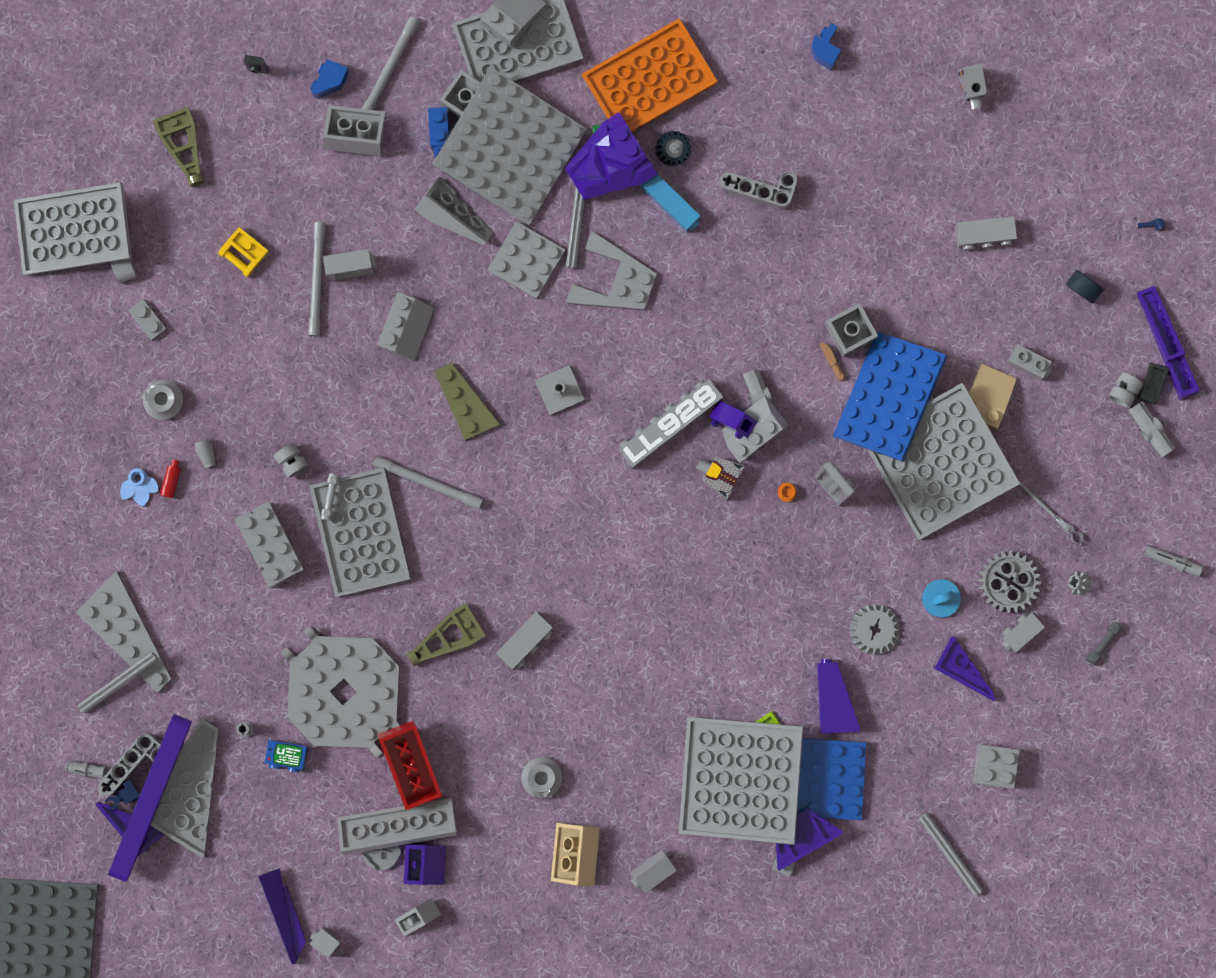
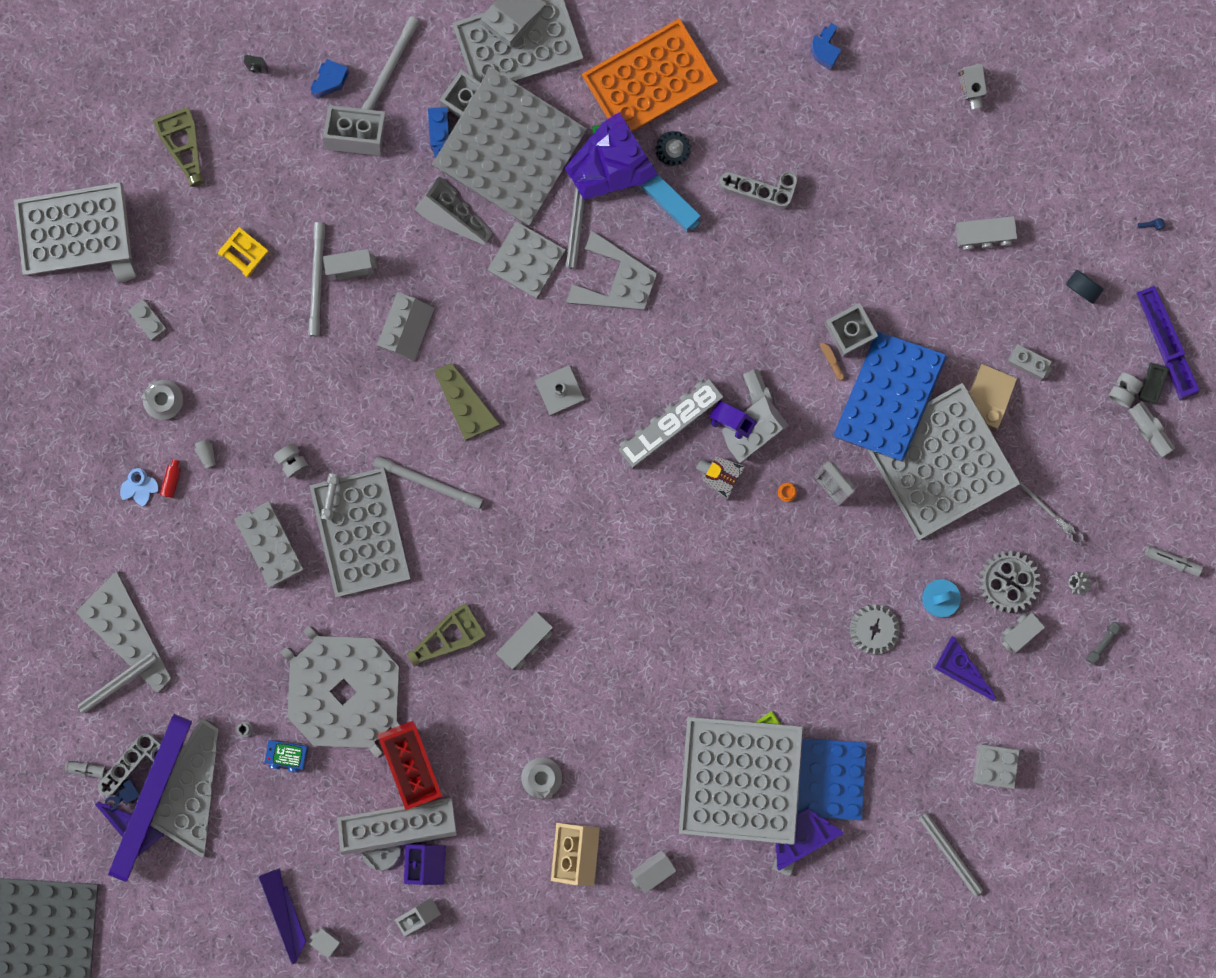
dark purple slope [816,659,860,733] -> none

